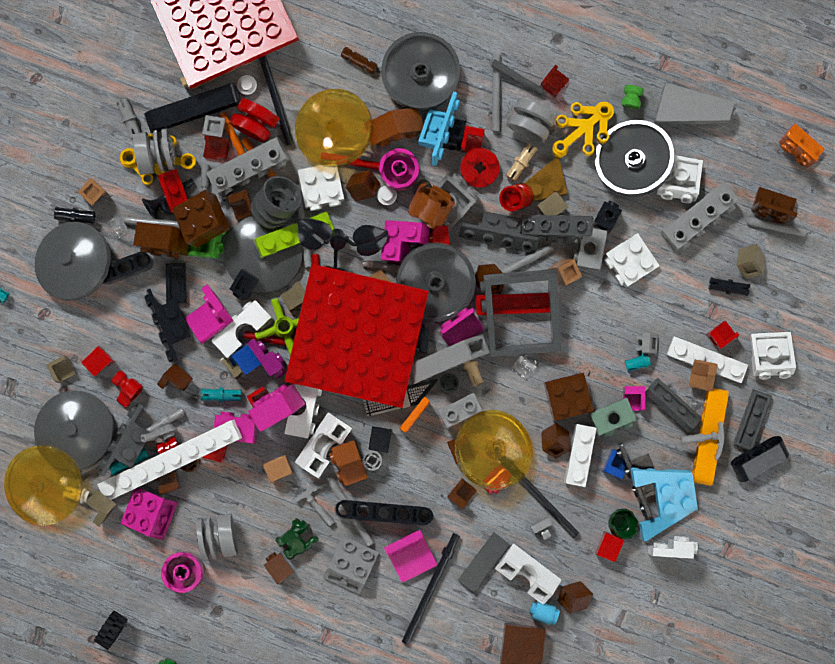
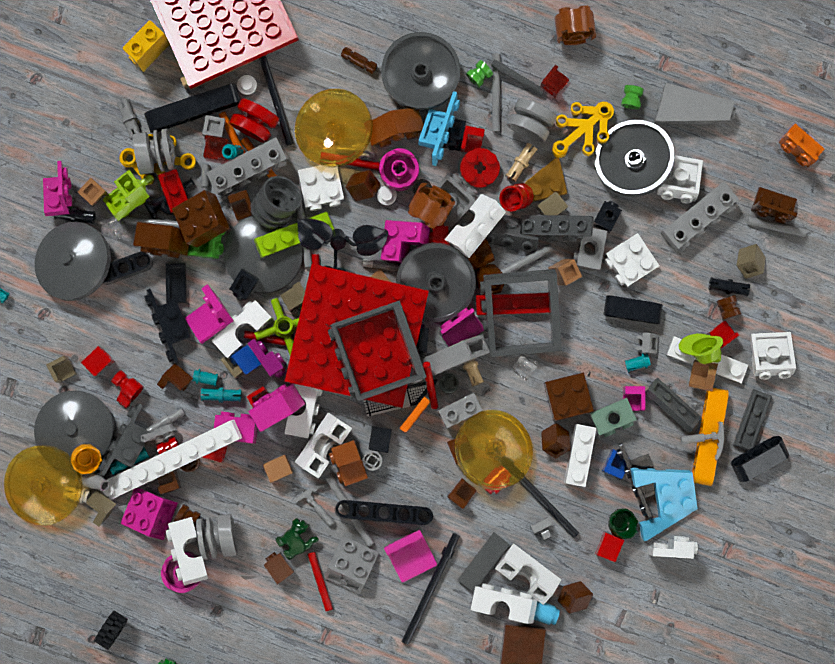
none -> dark pink bracket [43,161,72,217]
none -> light orange hair [71,444,102,474]
none -> light grey cone [80,471,109,491]
none -> lime plate [103,170,155,221]
none -> yellow panel [123,20,170,72]
none -> white arch [165,517,208,586]
none -> reddish brown wheel [174,504,201,527]
none -> teal pin [192,369,218,386]
none -> teal pin [222,144,244,160]
none -> red bar [307,552,333,611]
none -> dark grey window [328,300,426,402]
none -> red bar [422,362,439,409]
none -> white arch [445,194,506,258]
none -> bright green wheel [466,60,493,88]
none -> reddish brown panel [467,238,495,270]
none -> white arch [471,583,538,624]
none -> dark orange brick [554,5,596,45]
none -> black beam [603,295,663,324]
none -> lime piece [678,333,723,364]
none -> reddish brown wheel [717,295,742,320]

